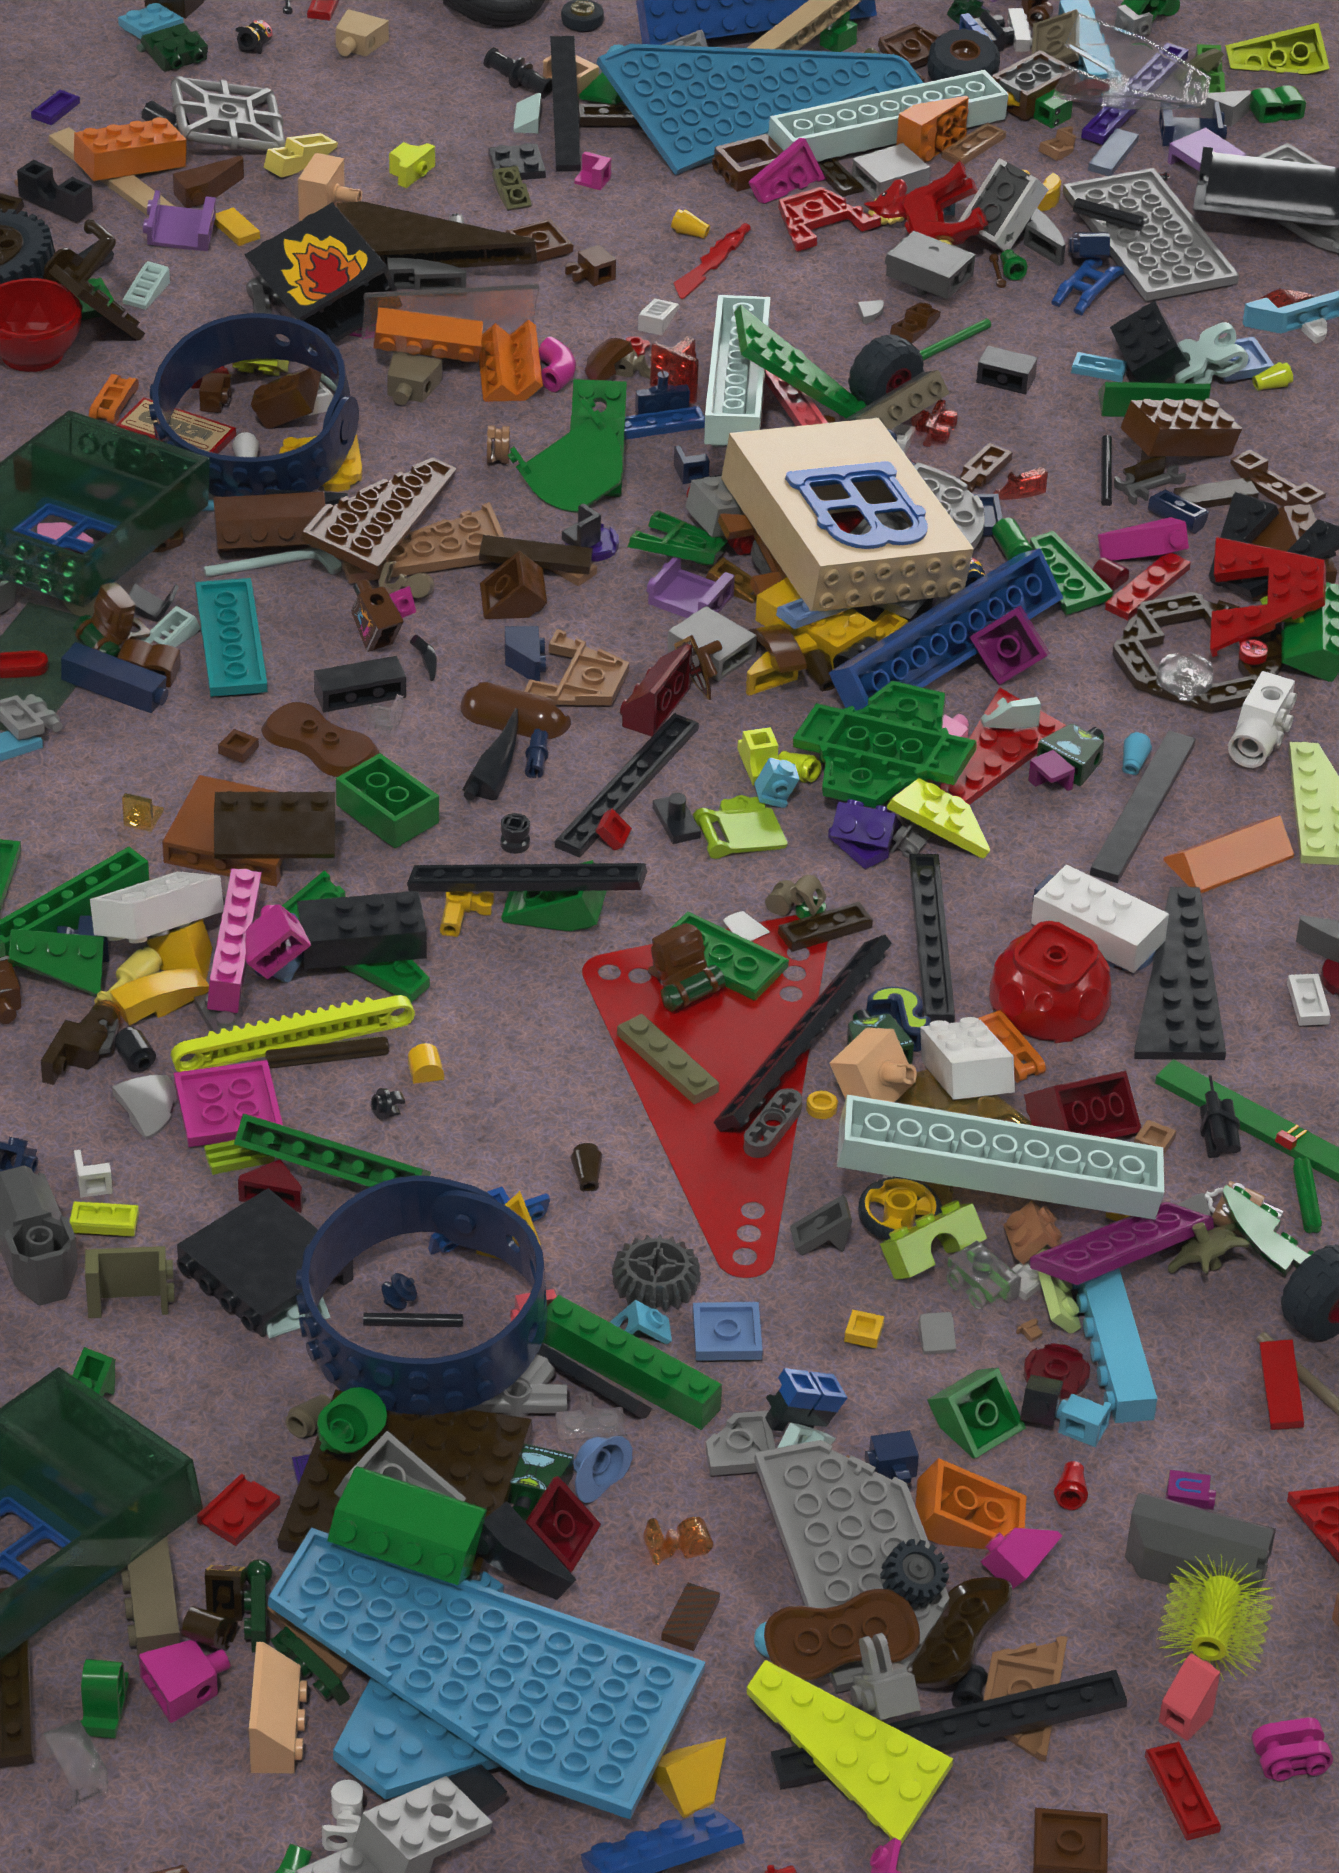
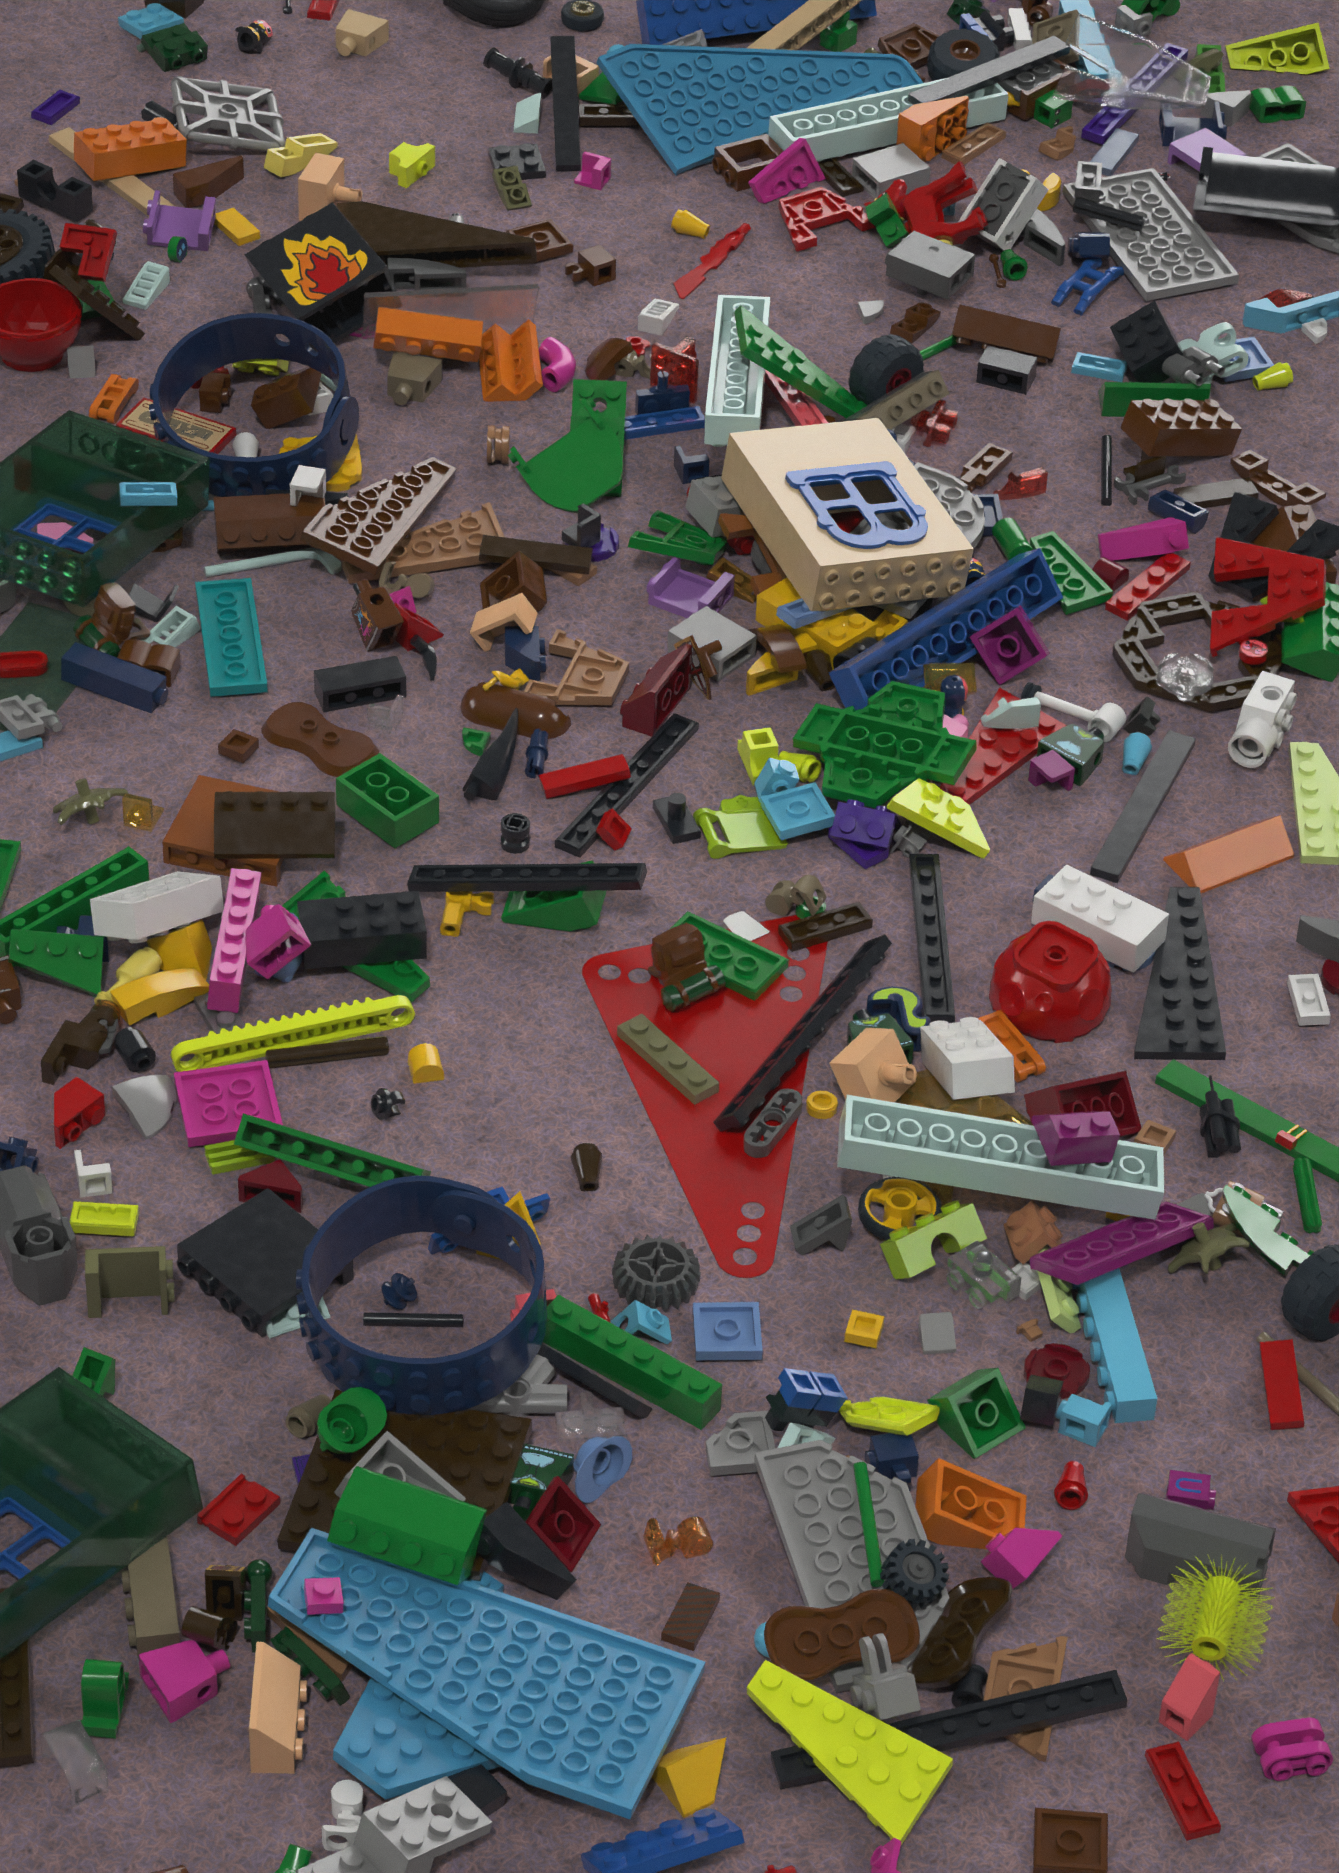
none -> olive piece [53,778,128,825]
none -> red slope [54,1077,105,1149]
none -> red plate [59,223,117,282]
none -> light grey slope [67,345,96,379]
none -> medium azure tile [119,482,177,506]
none -> tile [167,236,188,263]
none -> white panel [290,465,326,506]
none -> dark pink plate [304,1577,344,1615]
none -> red slope [394,603,444,652]
none -> green tile [462,727,491,756]
none -> light nougat panel [470,593,538,652]
none -> yellow piece [482,668,530,691]
none -> red tile [539,754,631,799]
none -> red helmet [588,1293,611,1323]
none -> medium azure plate [760,782,835,840]
none -> neon yellow tile [839,1397,940,1436]
none -> green bar [853,1462,885,1587]
none -> green slope [866,193,909,248]
none -> tile [908,36,1070,105]
none -> clear yellow tile [923,663,977,693]
none -> dark blue animal [940,675,968,718]
none -> reddish brown slope [952,304,1061,364]
none -> white piece [1021,682,1126,742]
none -> magenta slope [1031,1111,1120,1166]
none -> flat silver plate [1074,161,1102,199]
none -> pearl dark grey tile [1123,697,1161,736]
none -> dark grey piece [1162,346,1225,386]

